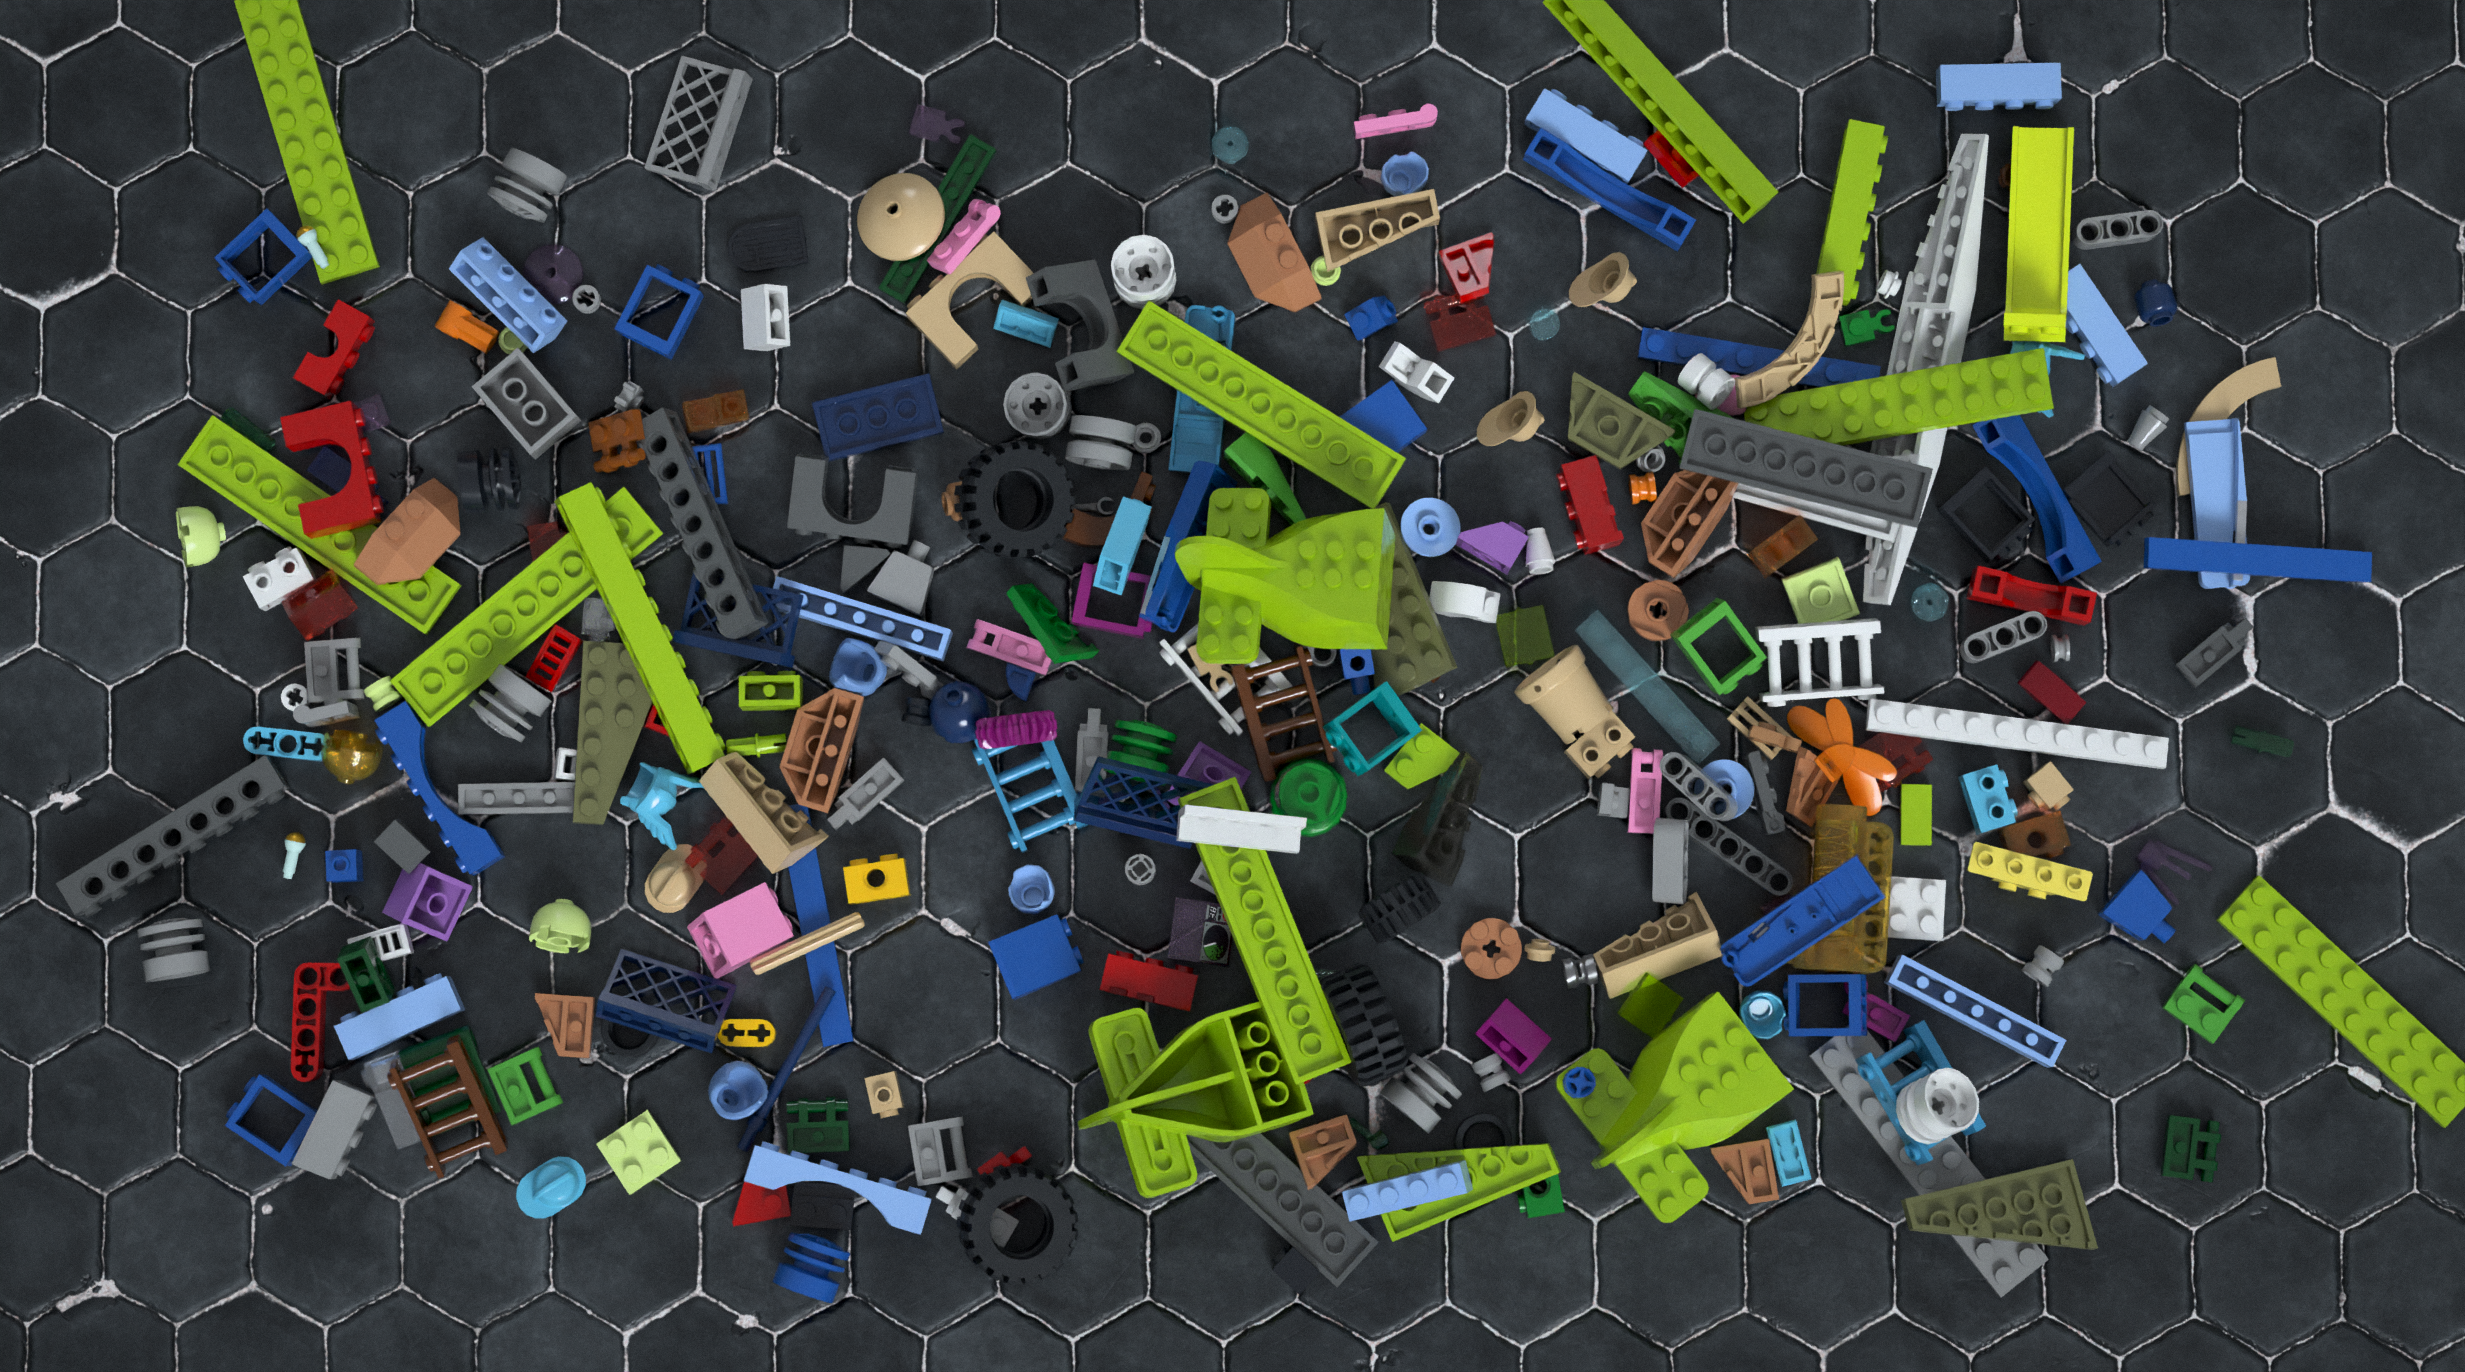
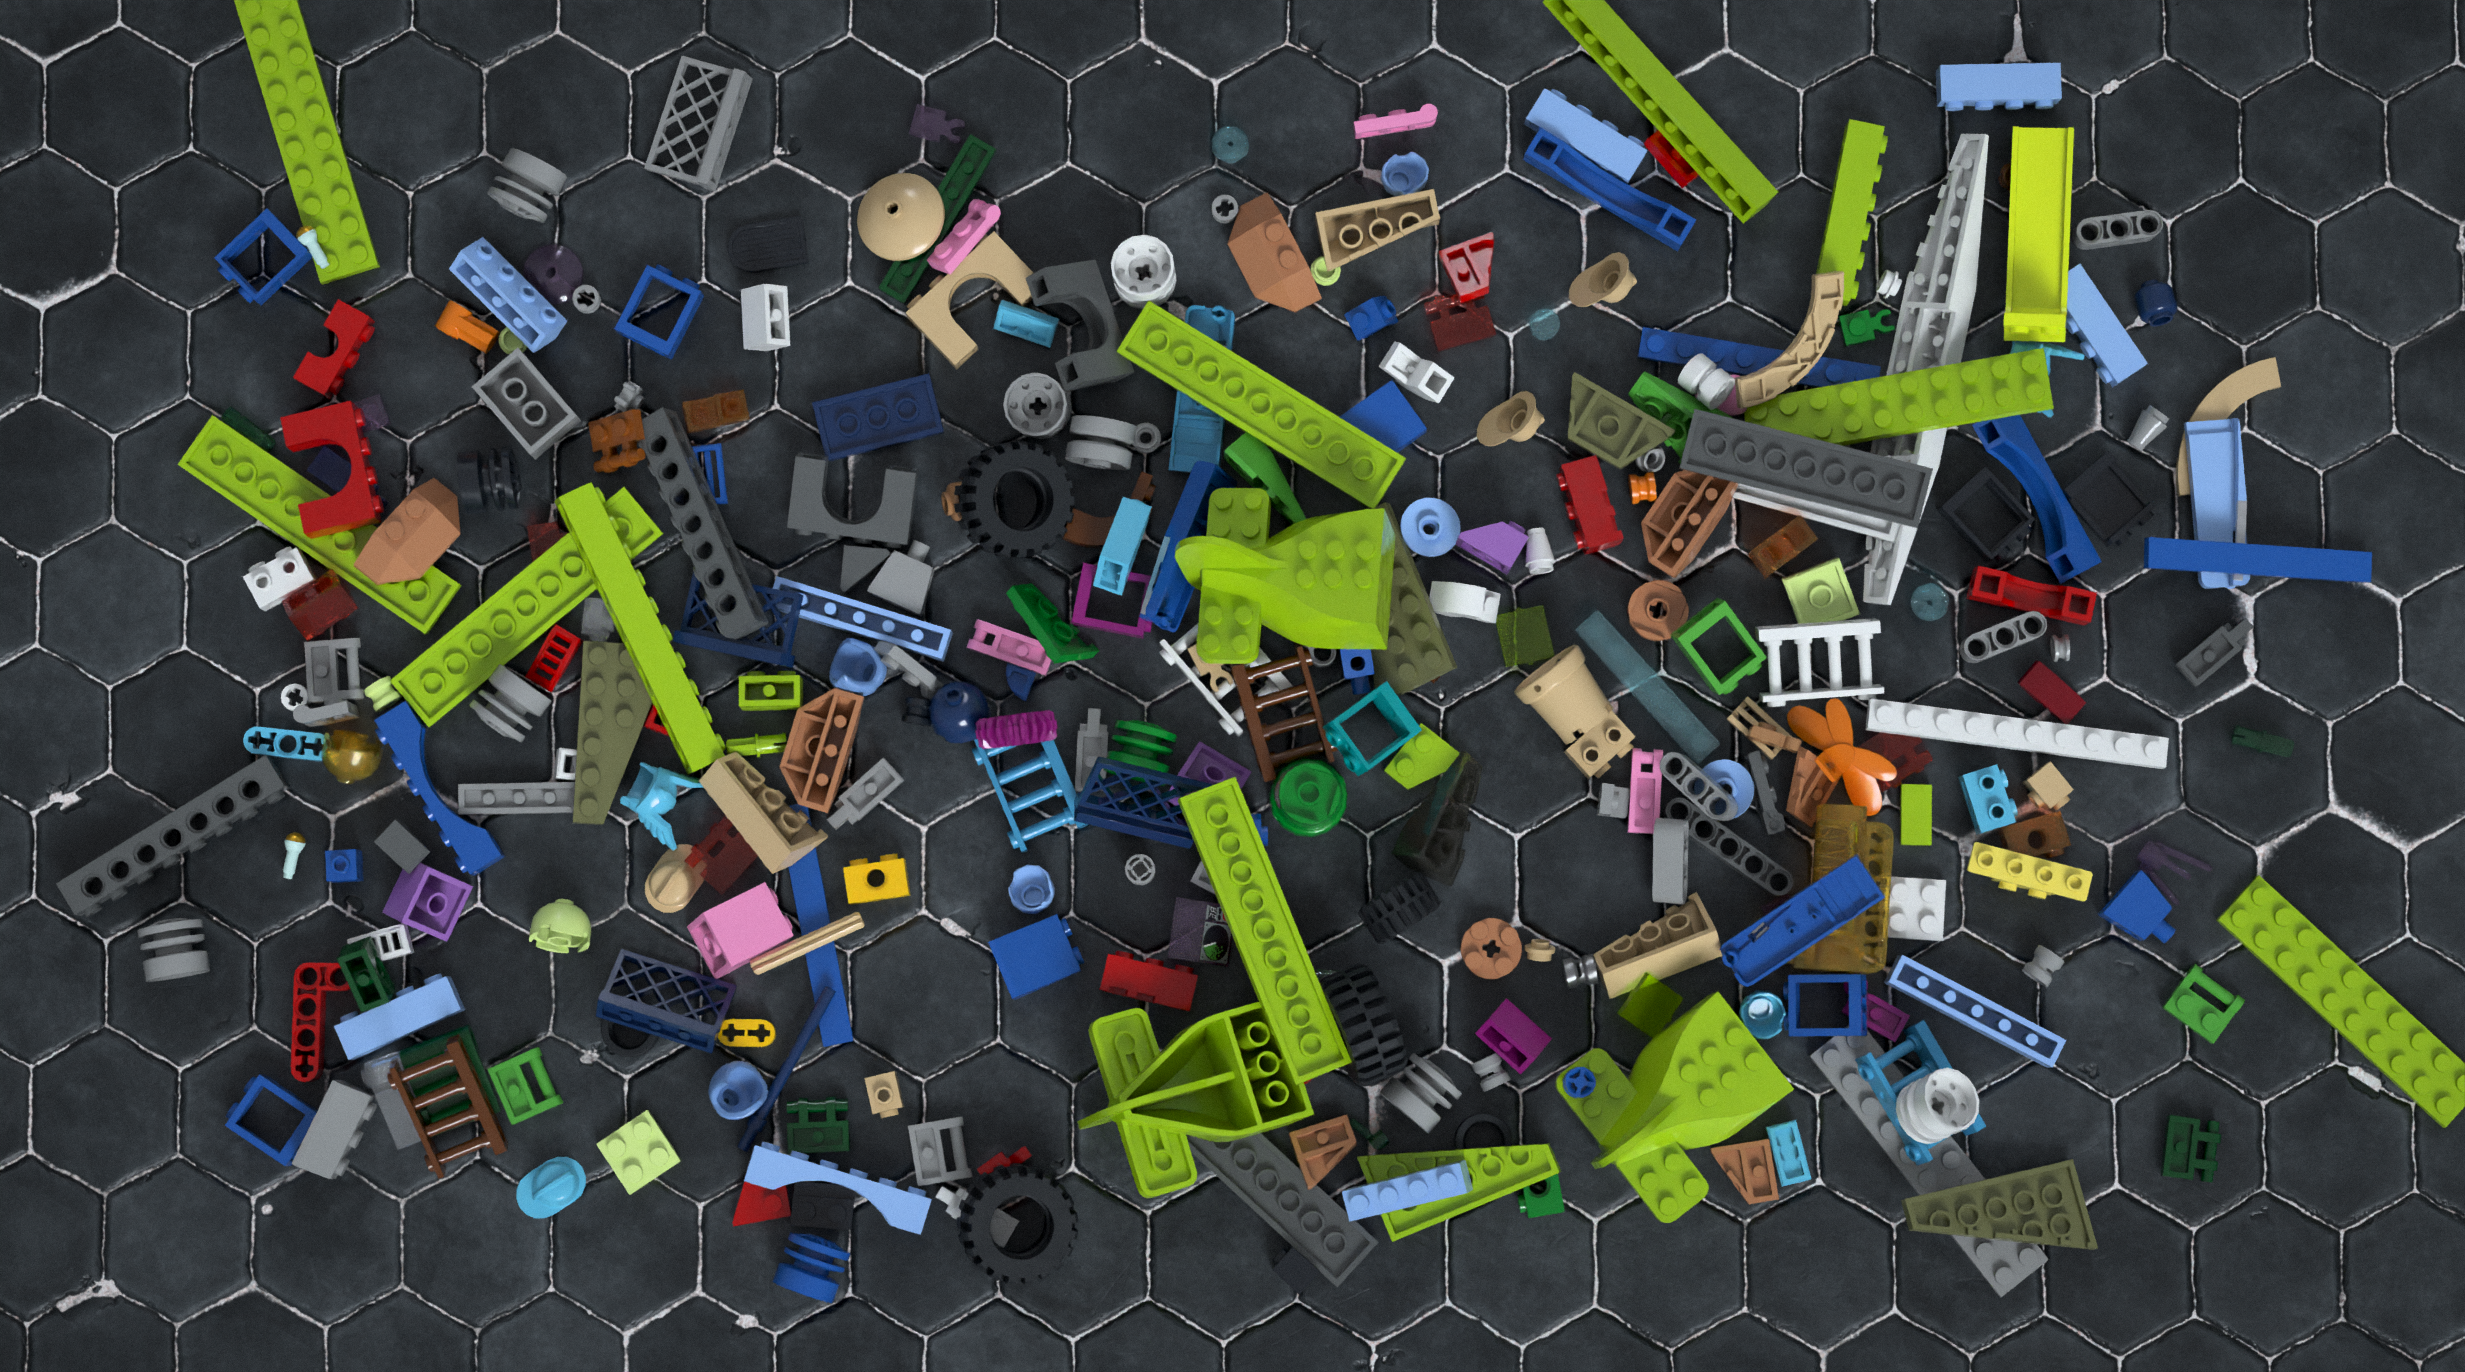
yellowish green cylinder [176,506,226,568] -> none
nougat wing [535,993,595,1058] -> none
light grey hand [1071,497,1113,517] -> none
white fence [1176,805,1307,854] -> none

